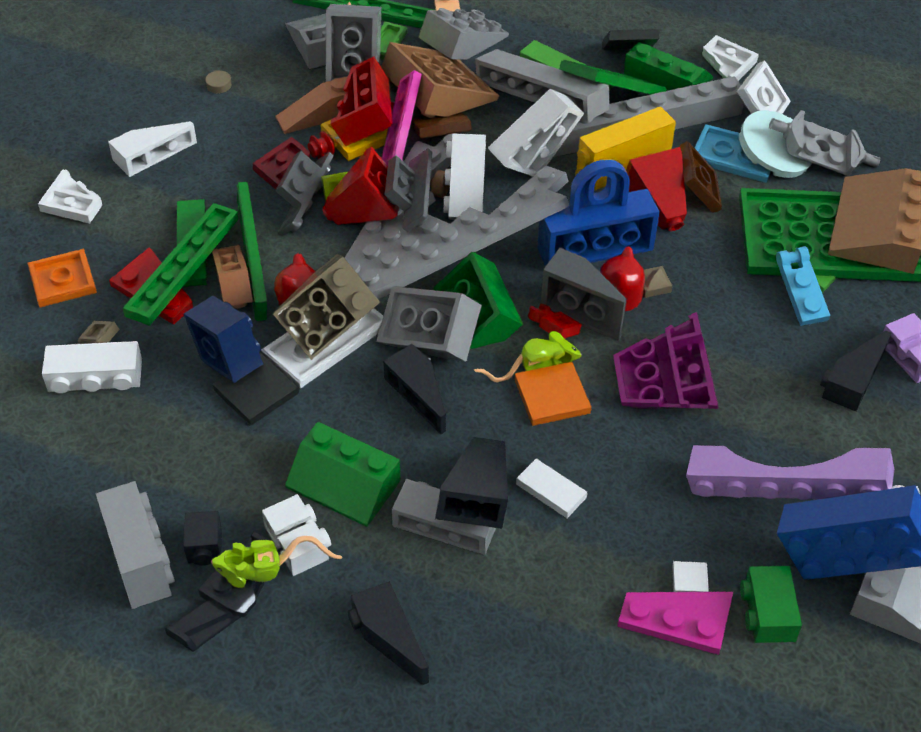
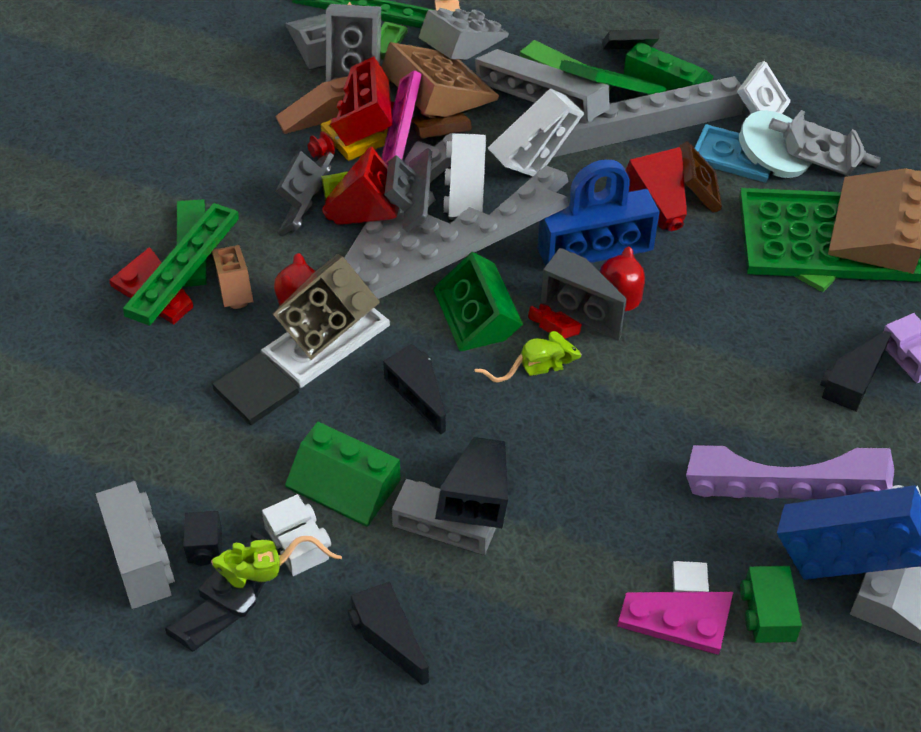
orange tile [28,249,97,308] -> none
white wing [38,169,102,223] -> none
white brick [42,341,142,393] -> none
dark tan tile [77,321,120,344] -> none
white slope [108,122,197,177] -> none
dark blue brick [184,296,263,383] -> none
dark tan tile [205,71,232,93] -> none
green tile [237,182,267,321] -> none
dark red wing [253,137,310,189] -> none
light grey slope [376,286,481,362] -> none
medium nougat tile [430,170,450,198] -> none
orange tile [514,362,591,426] -> none
white tile [516,459,587,518] -> none
yellow brick [575,106,676,191] -> none
magenta wedge [613,312,718,409] -> none
dark tan tile [643,266,672,298] -> none
white wing [702,35,759,81] -> none
medium azure plate [776,246,830,326] -> none

